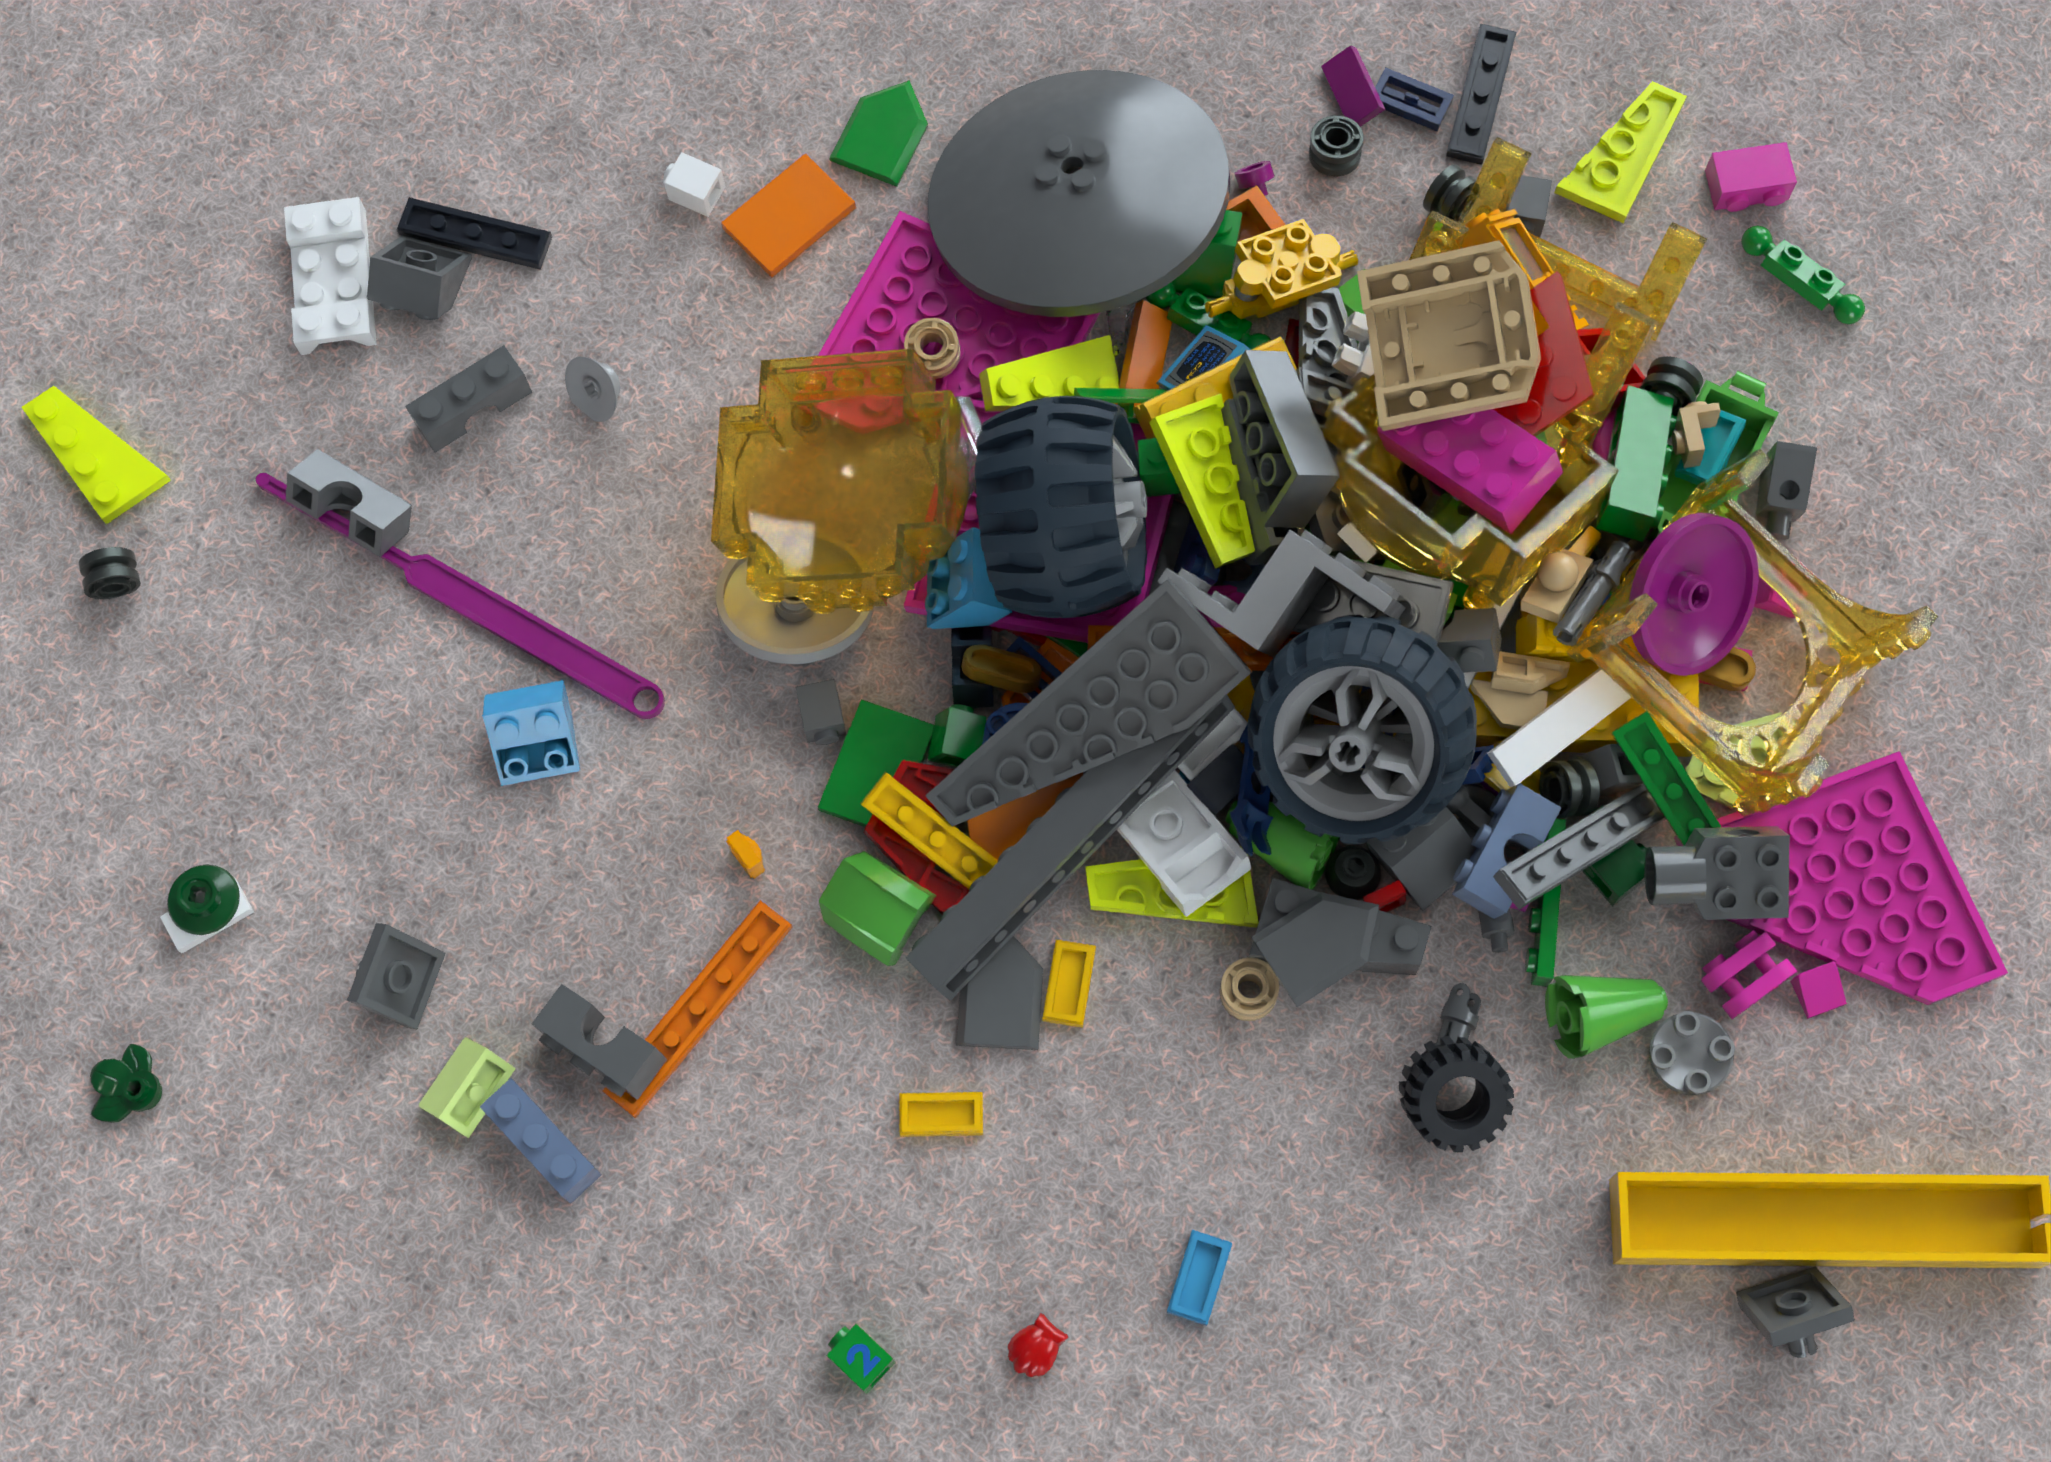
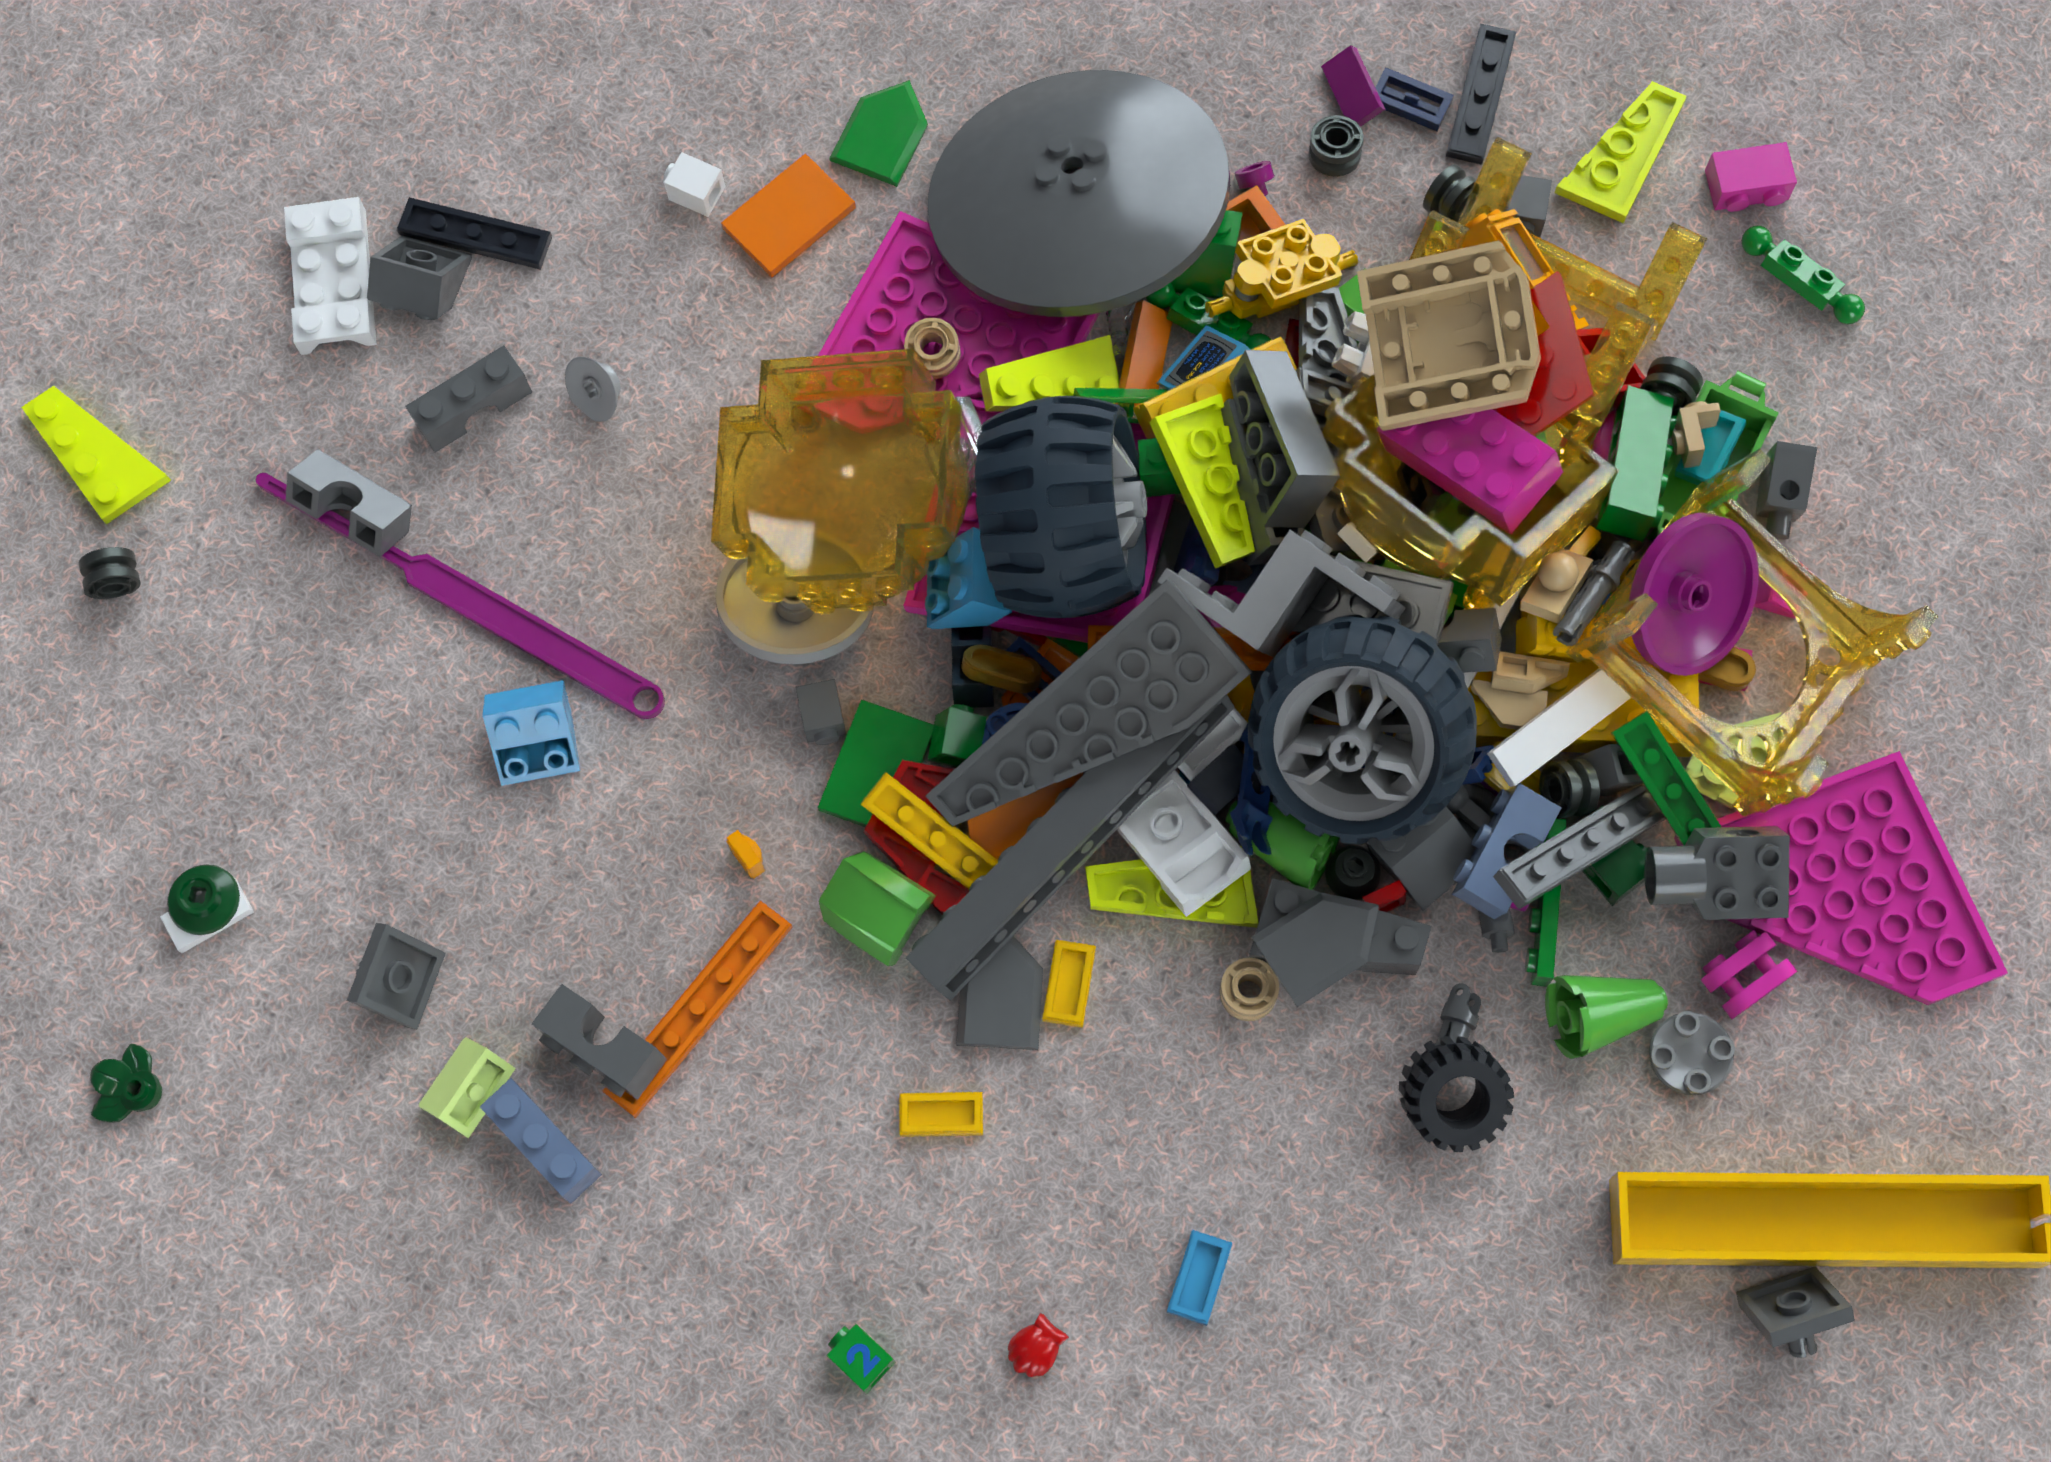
dark pink slope [1790,961,1847,1019] -> none

